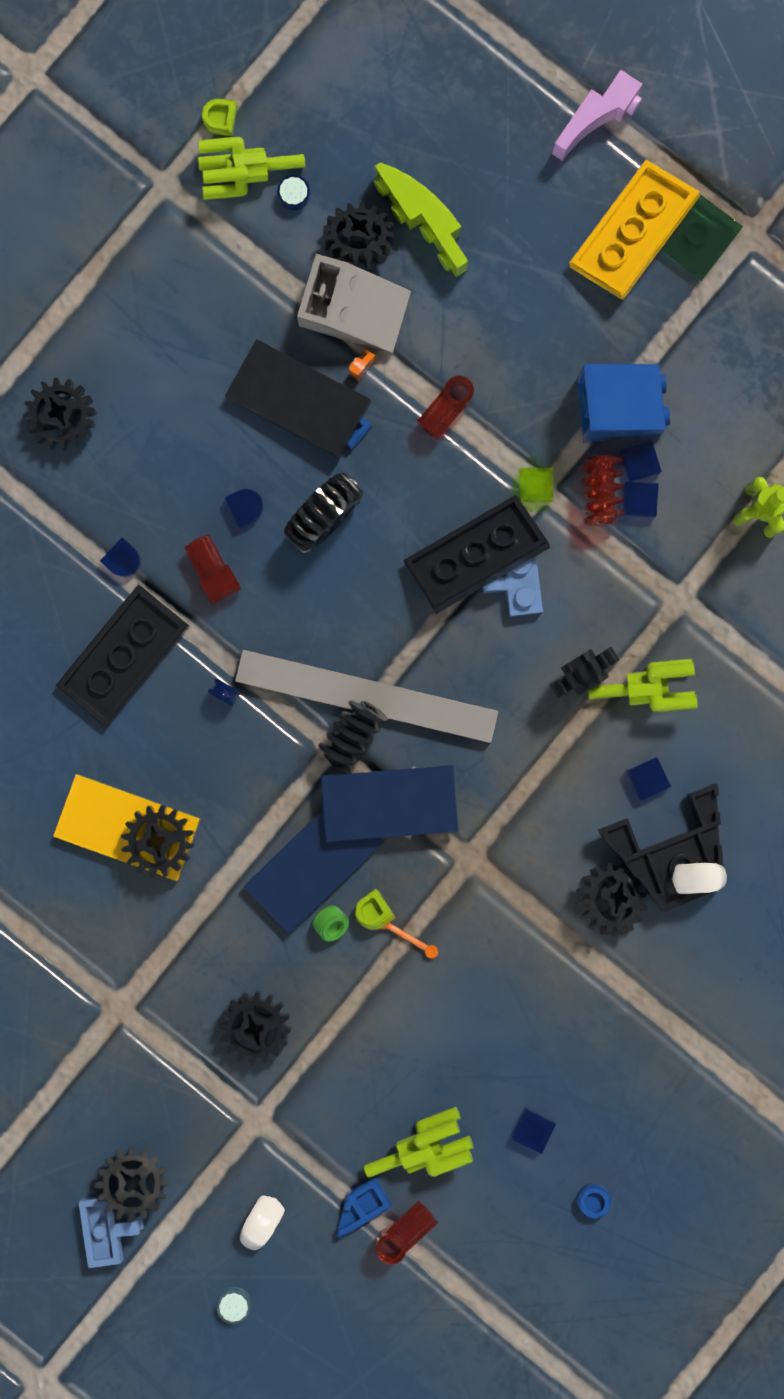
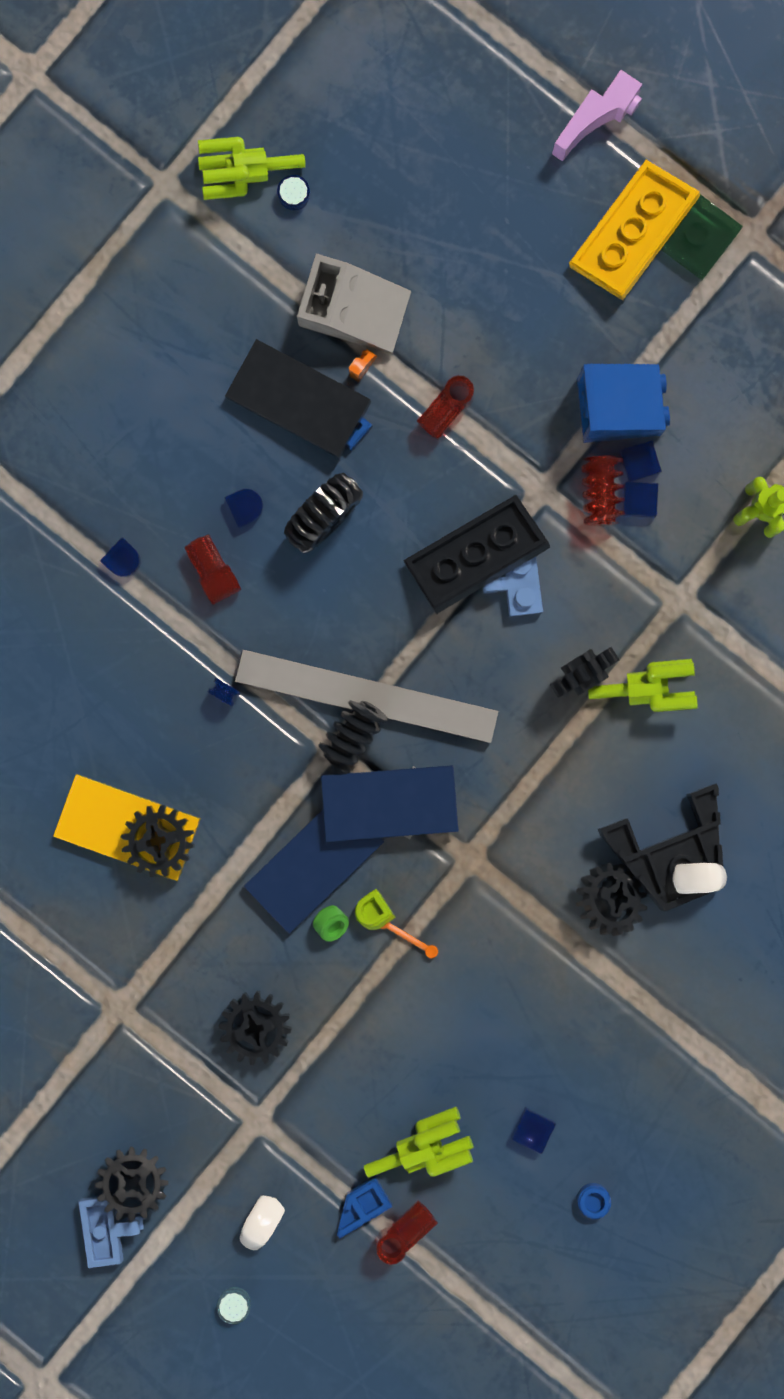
black gear [23,378,97,451] -> none
black tile [55,584,190,727] -> none
lime tile [202,98,237,137] -> none
black gear [323,202,394,269] -> none
lime slope [373,162,468,277] -> none
clear neon green tile [519,468,553,503] -> none
clear blue tile [626,757,671,801] -> none

